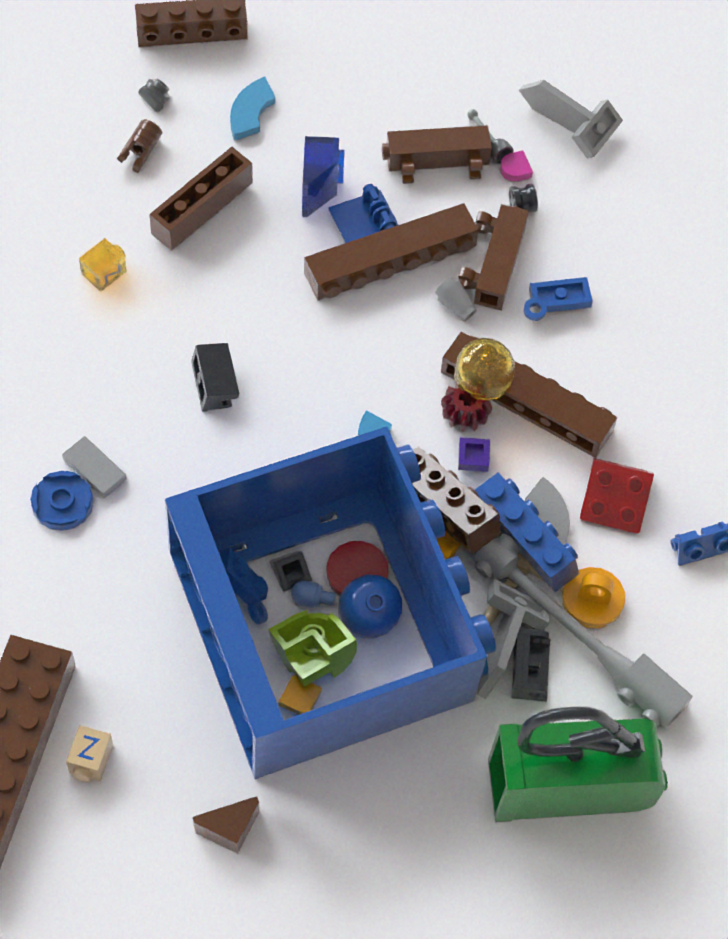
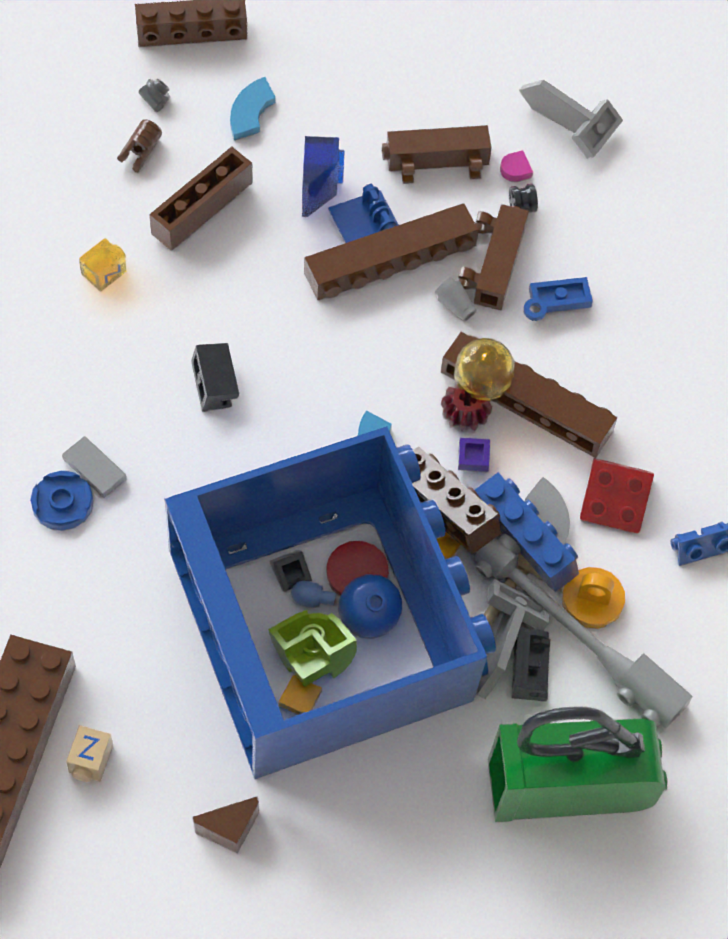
blue hinge [220,548,268,625] -> none
dark grey hinge [467,109,514,164] -> none

